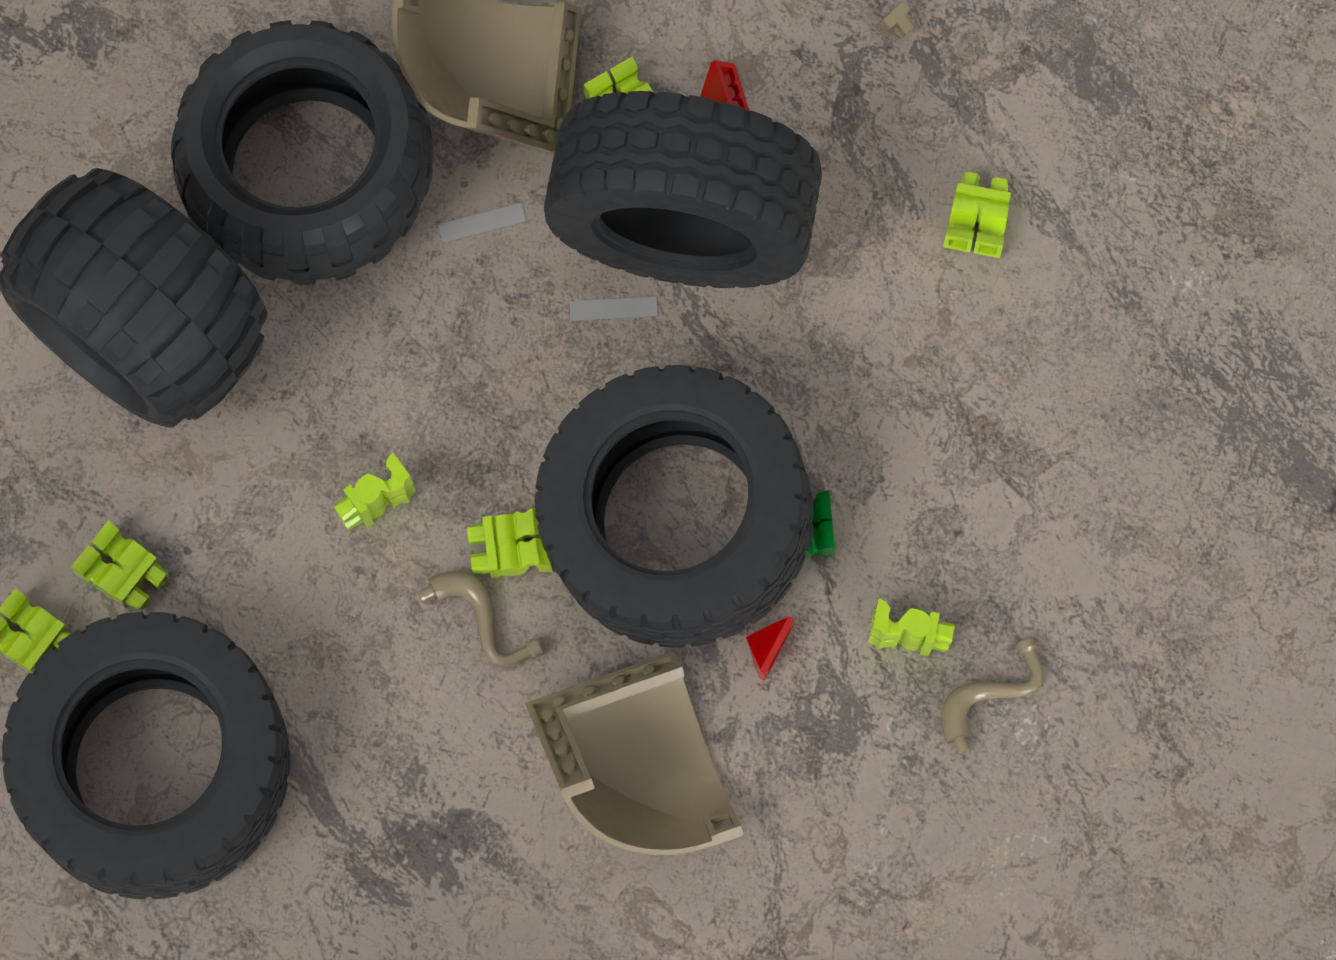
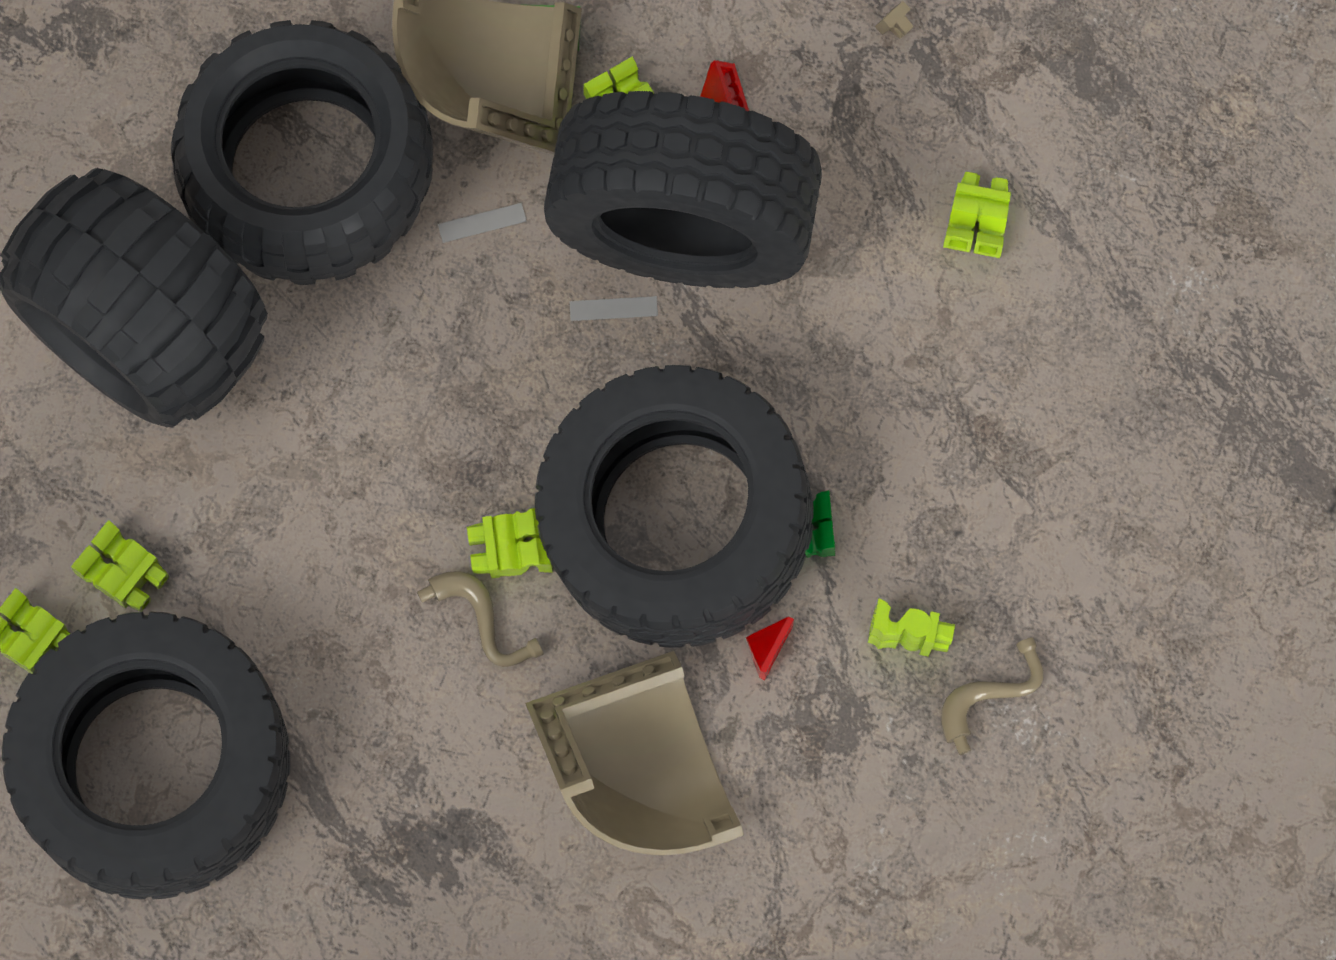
lime hips [333,452,416,531] -> none

